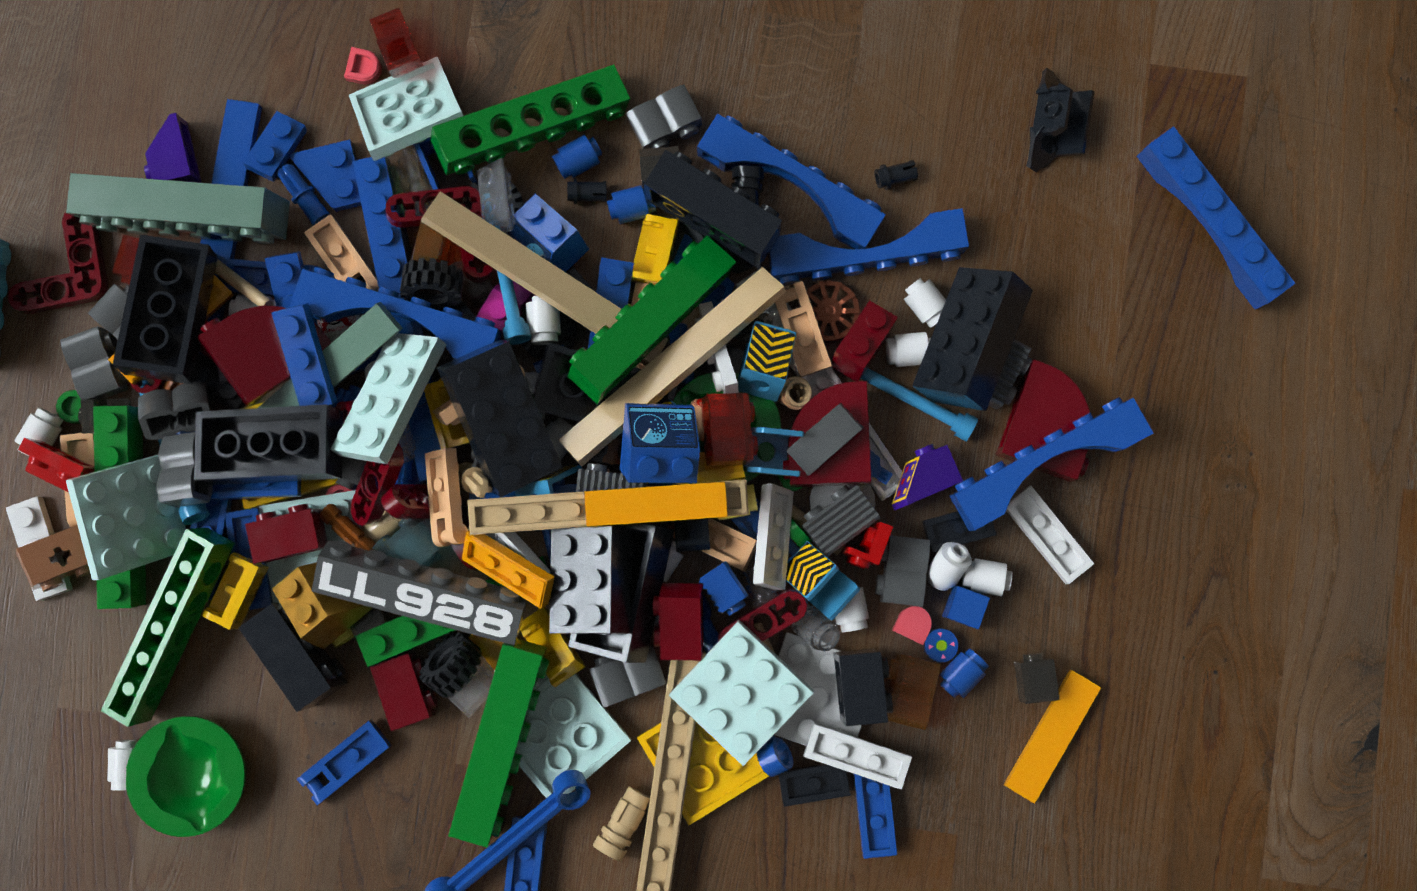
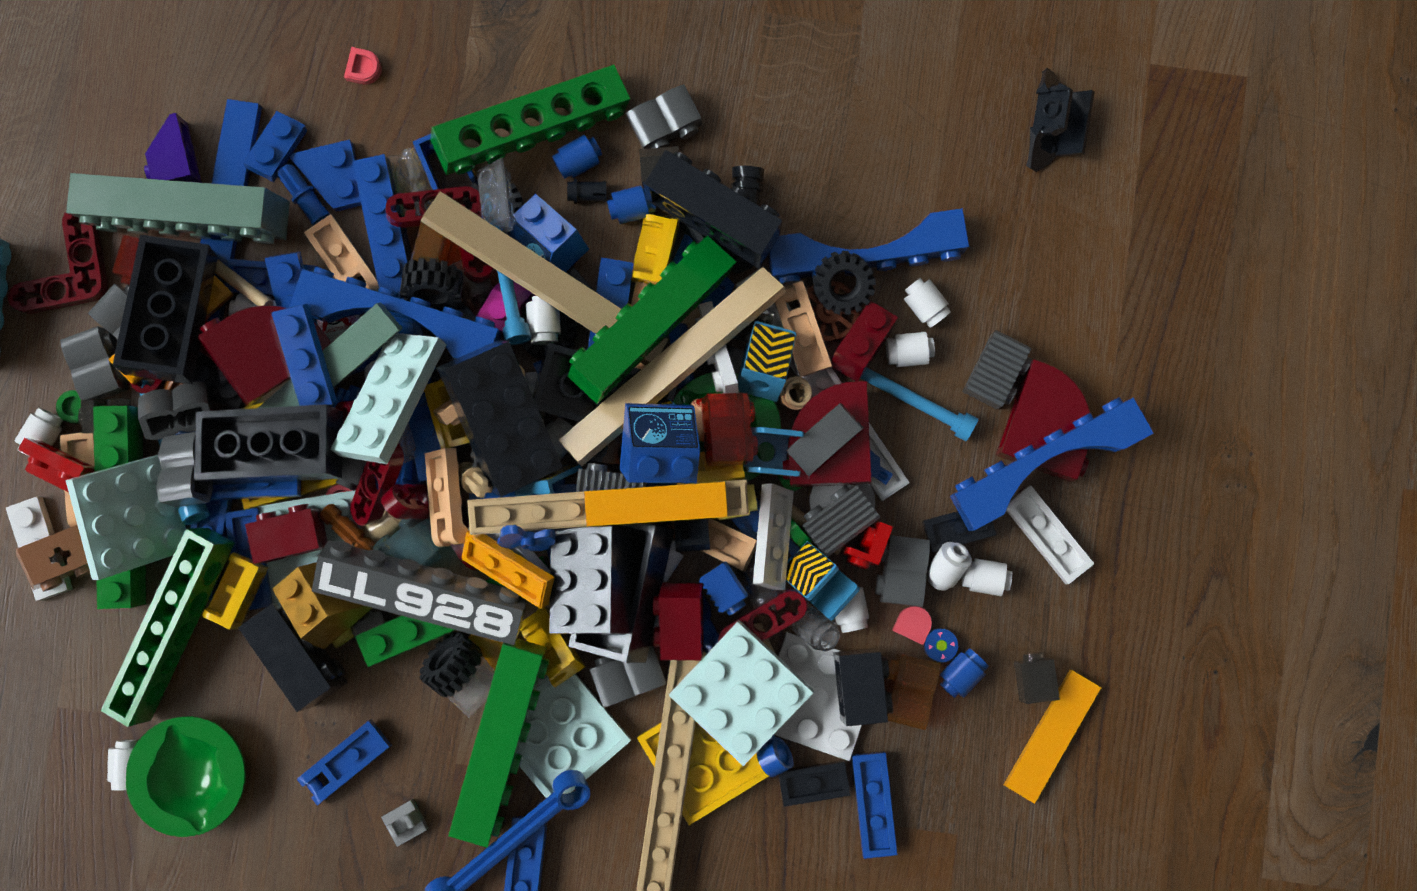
light aqua plate [349,57,463,161] -> none
clear red brick [369,8,424,78] -> none
dark red brick [370,652,437,731] -> none
tan axle [593,786,650,862] -> none
blue arch [697,113,886,249] -> none
white plate [804,723,912,790] -> none
black pin [874,160,918,190] -> none
dark purple slope [892,444,963,510] -> none
black brick [912,267,1033,411] -> none
blue piece [942,586,990,630] -> none
blue arch [1136,126,1295,310] -> none
none -> light grey tile [381,799,429,847]
none -> blue piece [497,525,556,551]
none -> black tyre [812,251,876,315]

